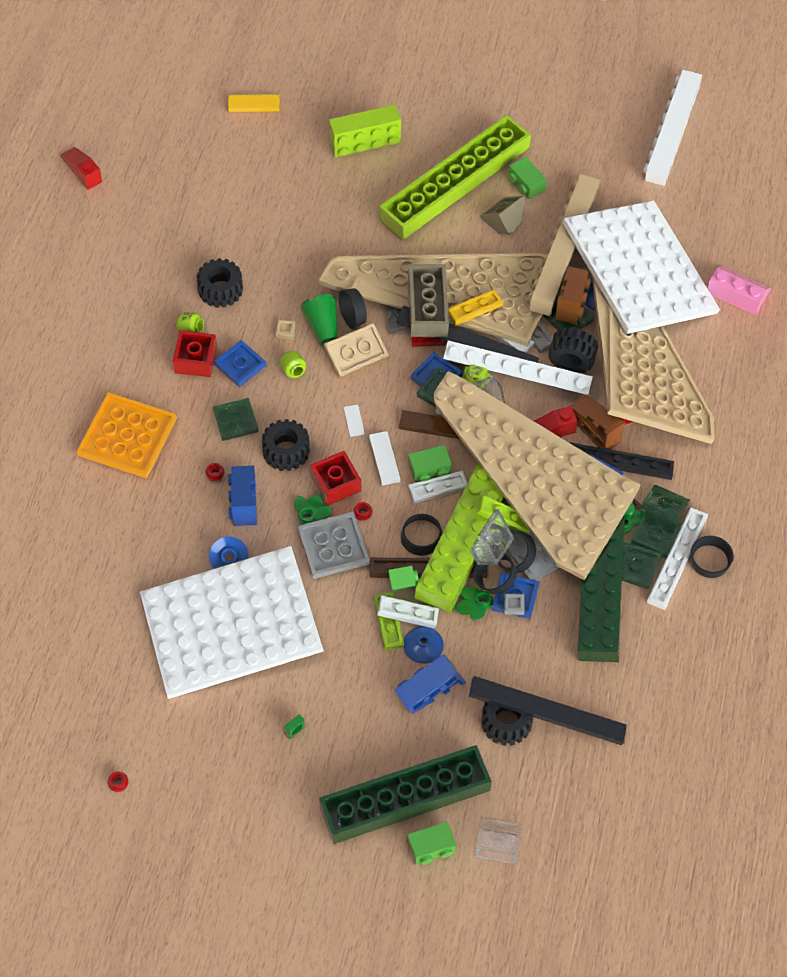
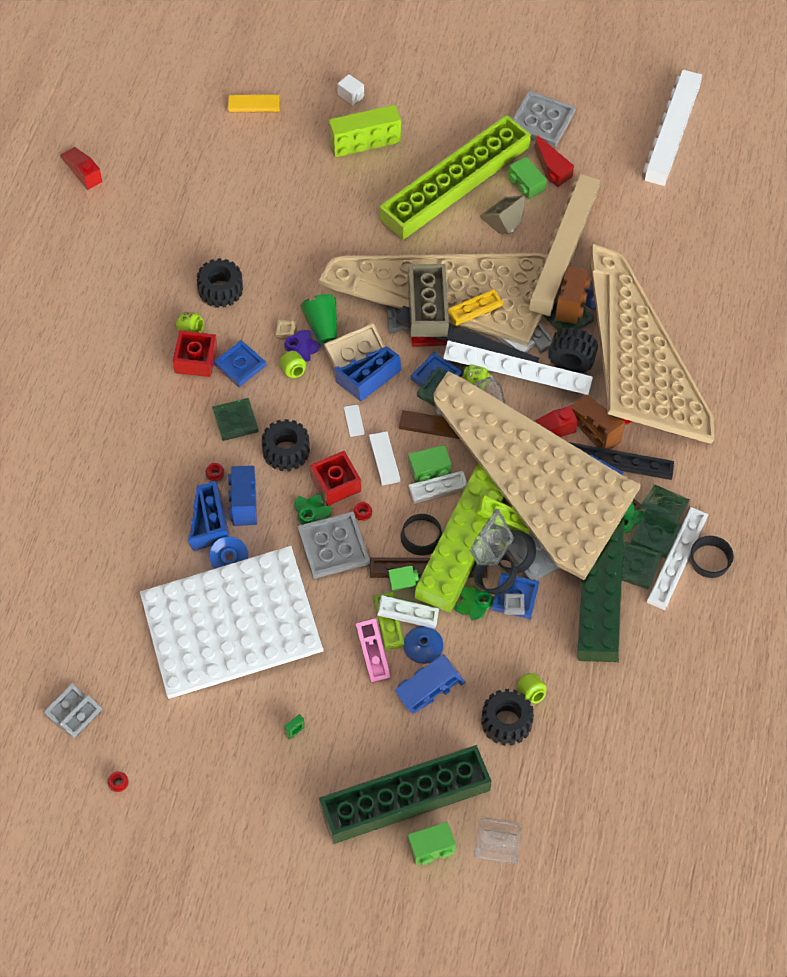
light orange plate [76,392,177,479] -> none
black tyre [339,288,367,329] -> none
black tile [469,676,627,745] -> none
white plate [562,201,720,334] -> none
bright pink slope [708,266,771,315] -> none
none -> light grey slope [43,683,103,739]
none -> blue wedge [188,481,230,551]
none -> dark purple plate [284,330,321,362]
none -> blue wedge [334,346,402,401]
none -> white brick [337,74,364,106]
none -> bright pink slope [356,618,391,682]
none -> light grey plate [513,90,576,147]
none -> lime head [516,673,547,703]
none -> red slope [535,135,574,187]

